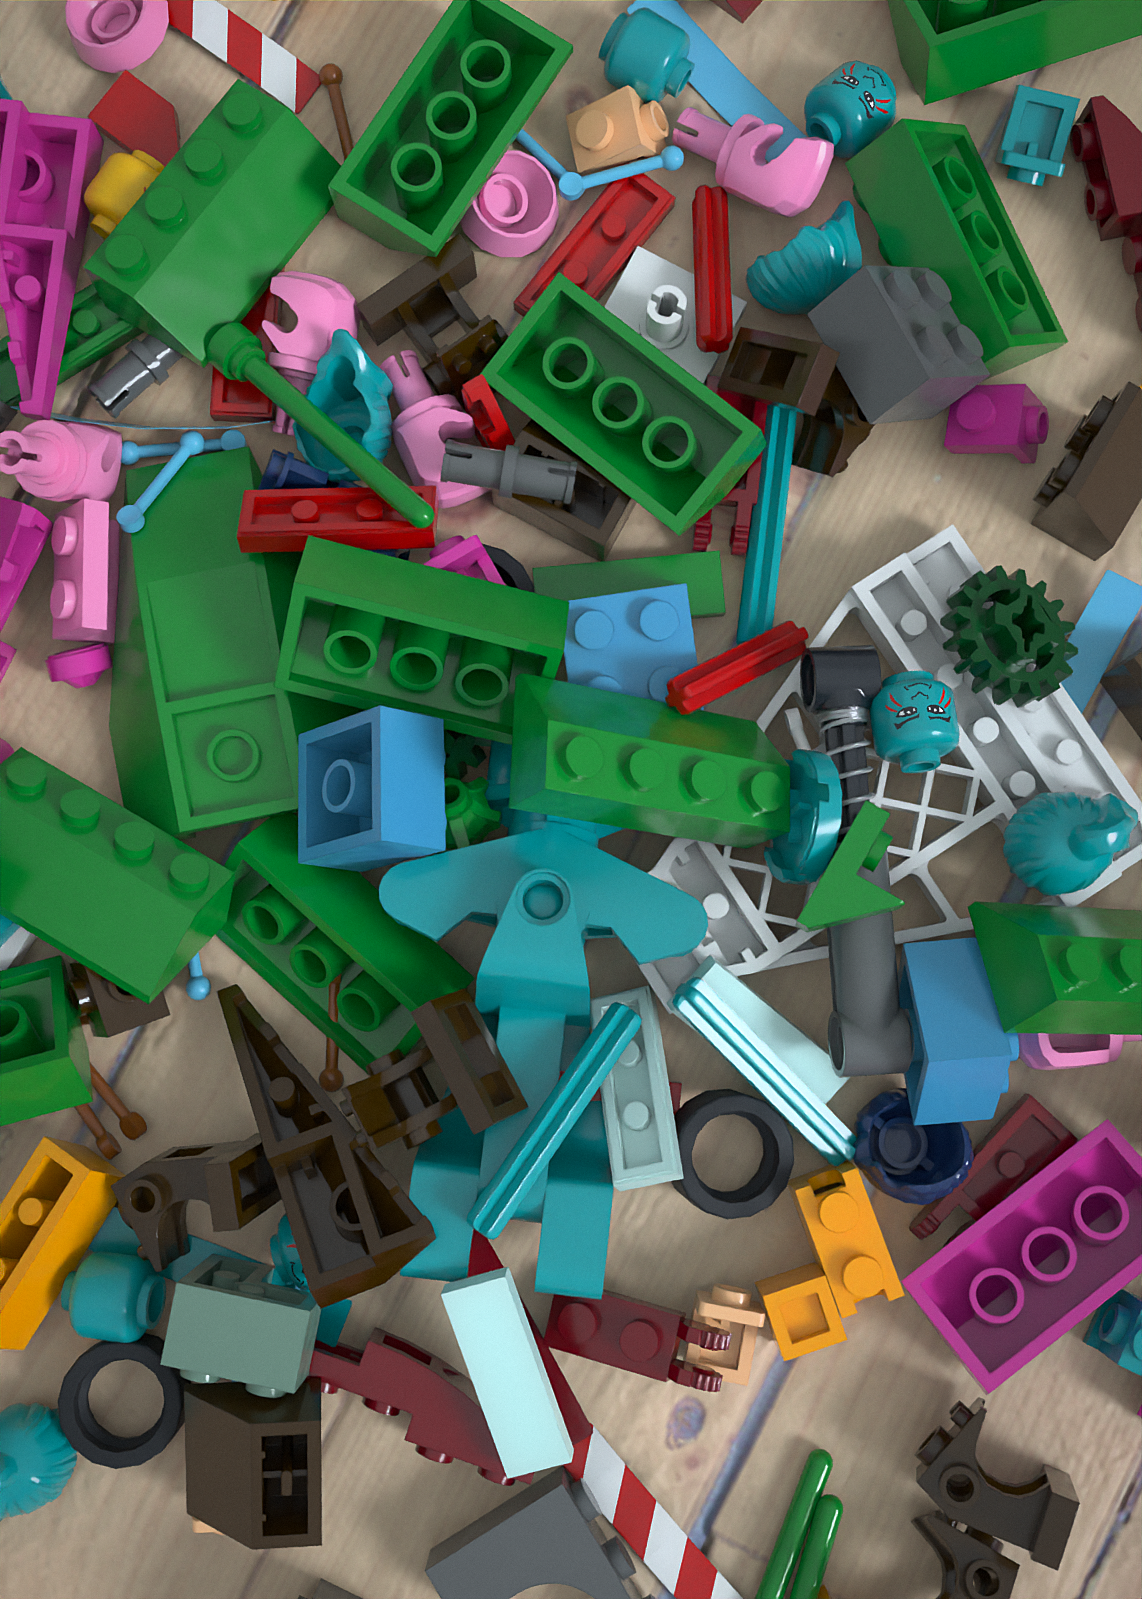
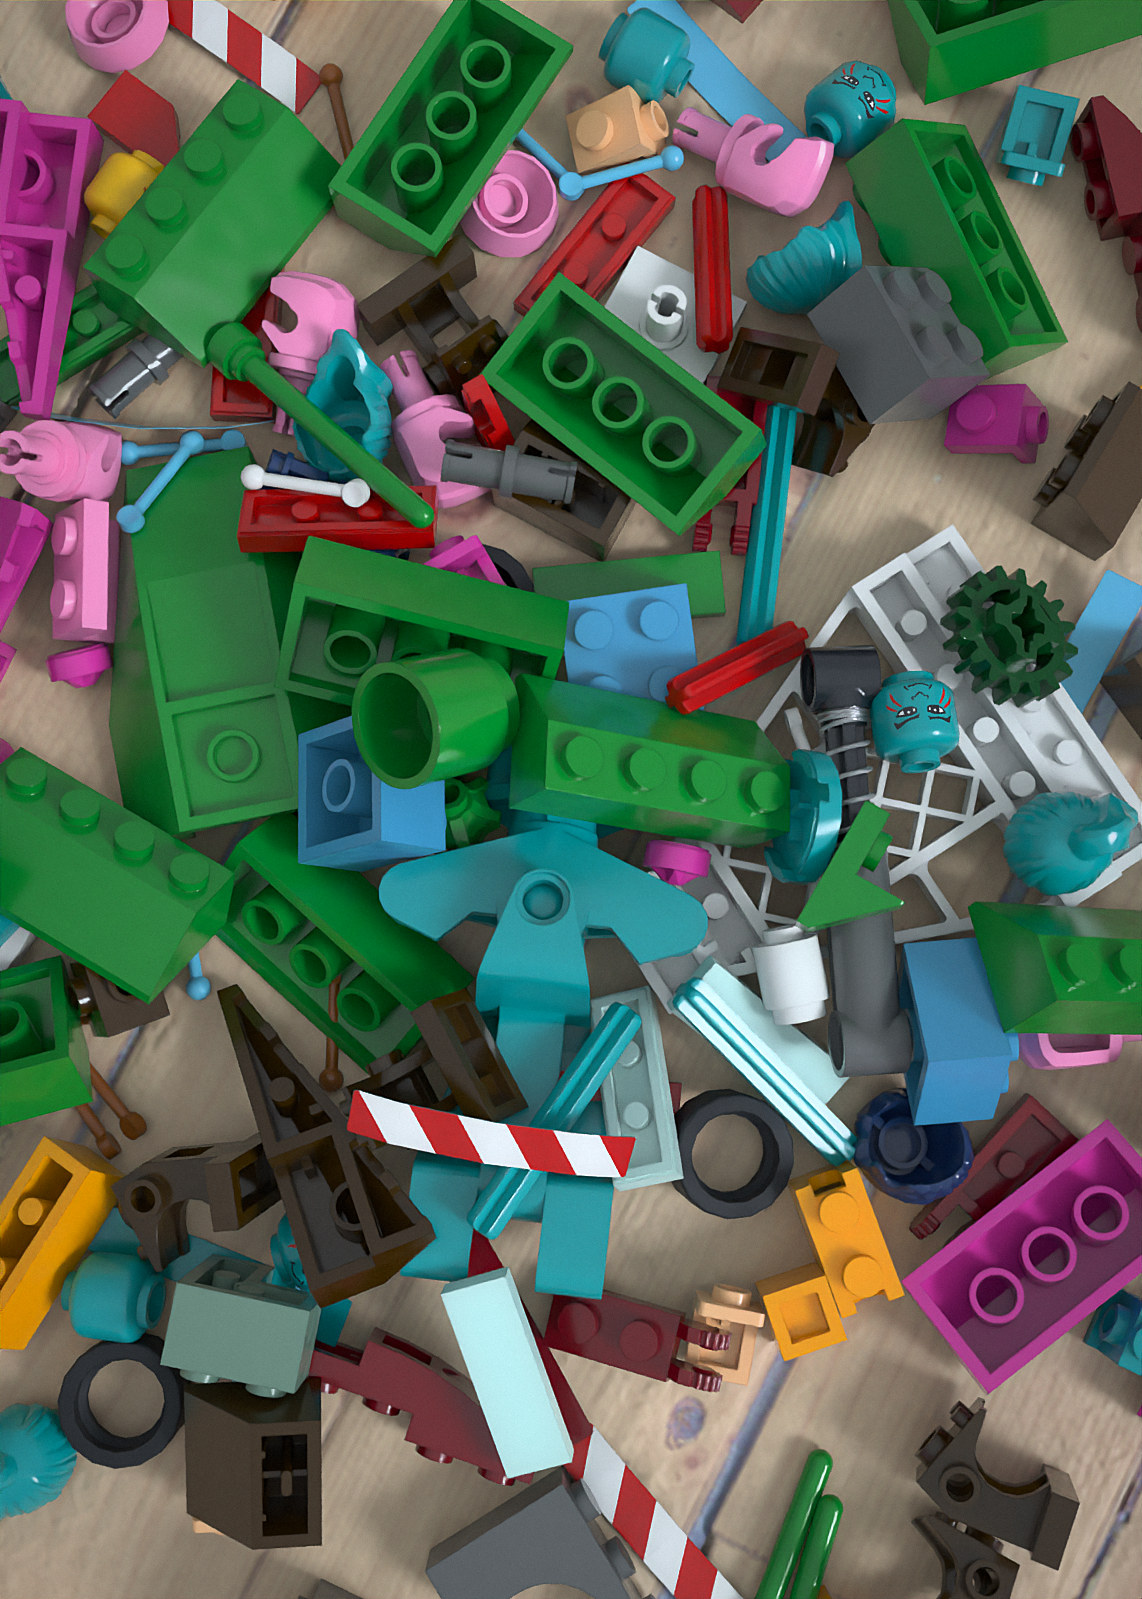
none -> white hinge [241,464,371,507]
none -> sticker [347,1090,636,1177]
none -> green piece [352,648,520,790]
none -> dark pink tile [643,840,712,886]
none -> white brick [752,924,830,1025]

